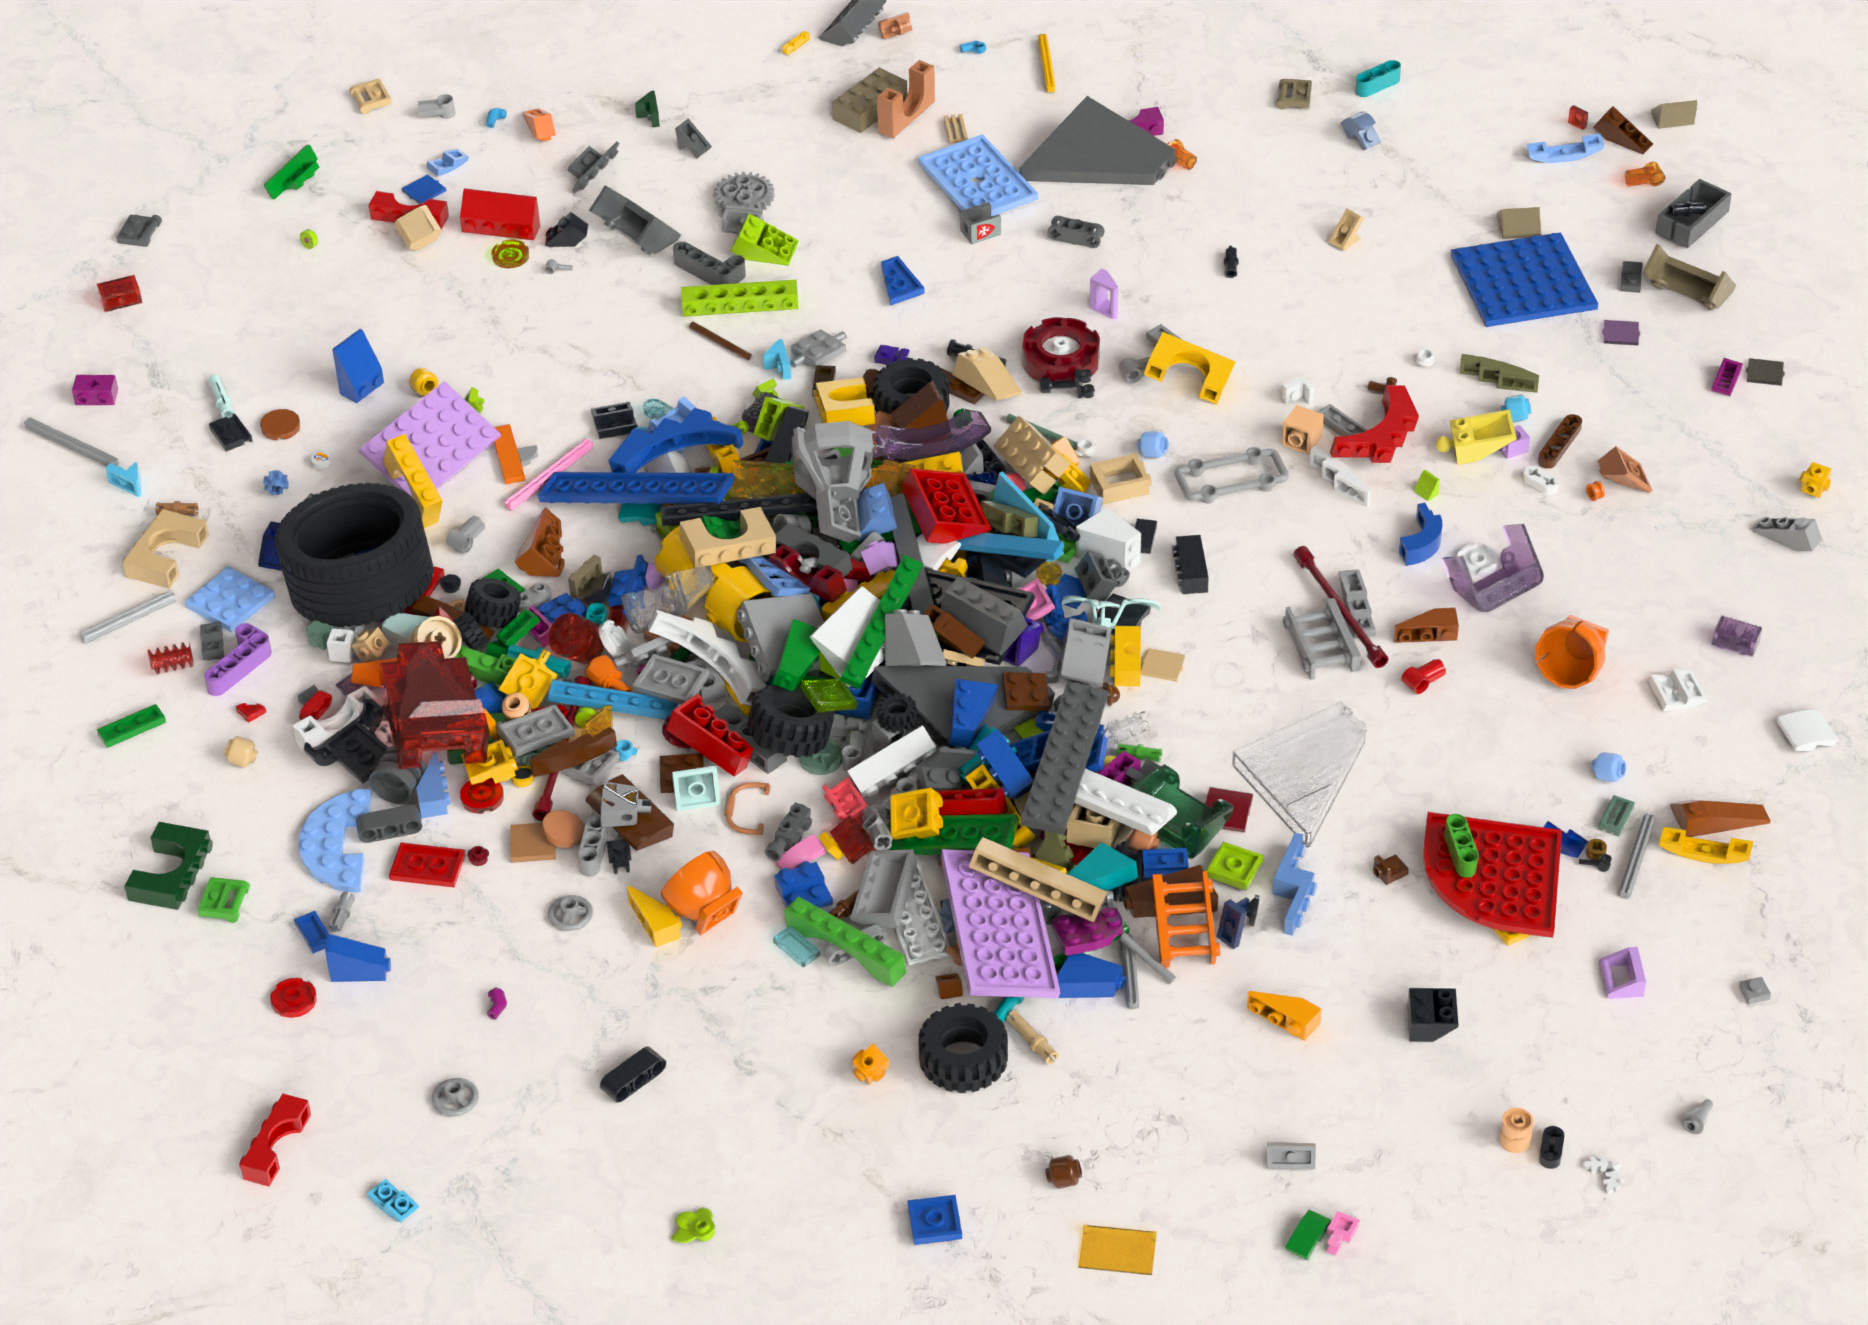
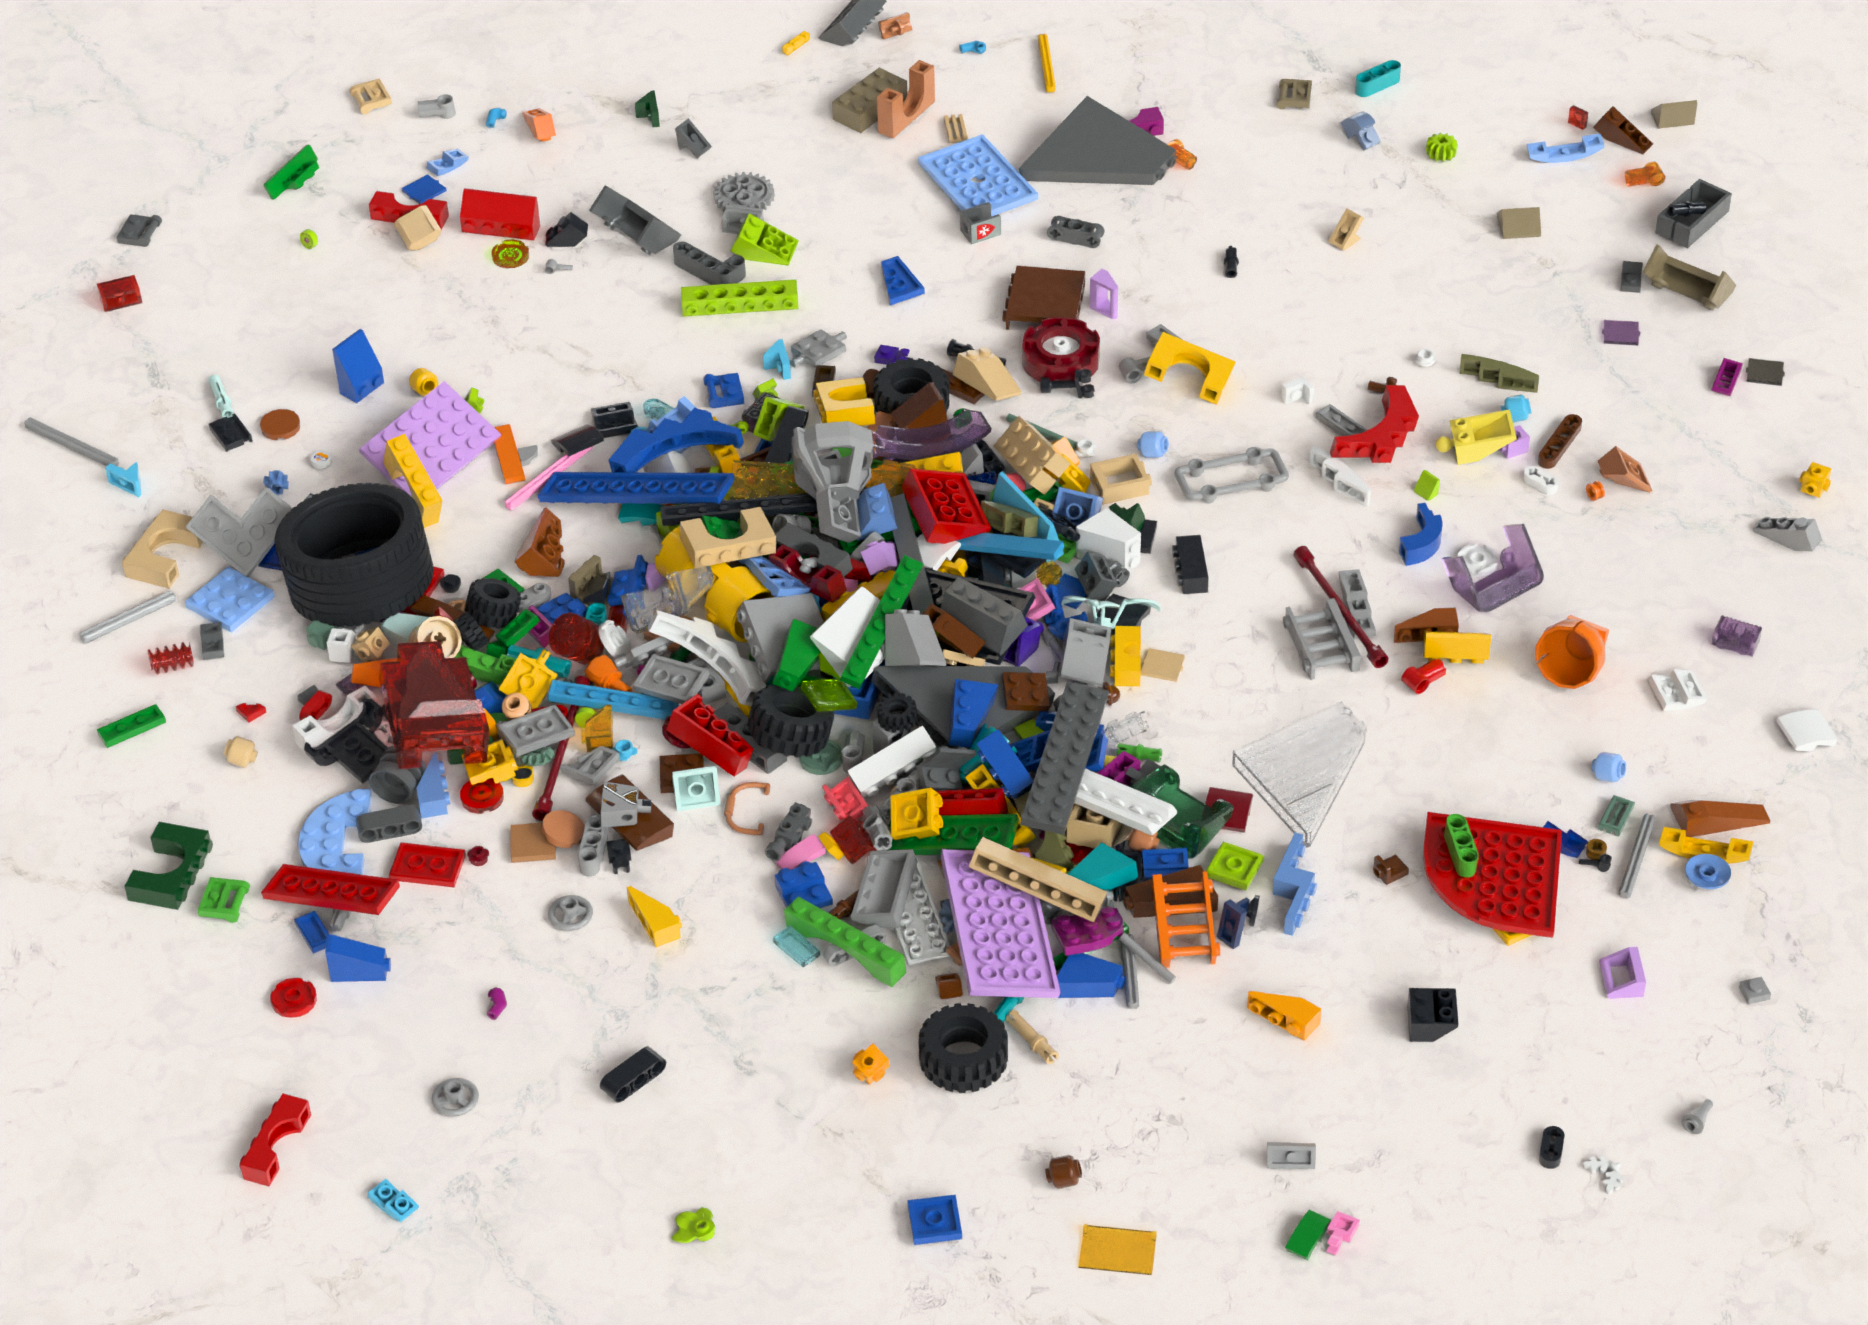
magenta brick [72,375,118,405] -> none
medium nougat pin [155,501,199,516] -> none
medium lavender beam [204,623,272,696] -> none
light grey piece [446,516,485,553] -> none
reddish brown slope [529,727,617,777] -> none
dark grey bracket [567,141,620,193] -> none
orange plate [660,851,743,936] -> none
reddish brown bar [689,321,752,360] -> none
light grey hinge [830,714,870,738] -> none
light nougat head [1282,405,1324,455] -> none
blue plate [1451,232,1598,327] -> none
light nougat wheel [1500,1107,1533,1153] -> none
none -> light grey plate [186,487,293,577]
none -> red plate [261,864,400,915]
none -> black slope [551,424,604,456]
none -> blue plate [703,373,745,408]
none -> reddish brown panel [1002,266,1085,330]
none -> dark green slope [1109,503,1145,532]
none -> yellow slope [1423,631,1491,664]
none -> lime gear [1426,132,1458,162]
none -> medium blue dish [1685,854,1731,889]

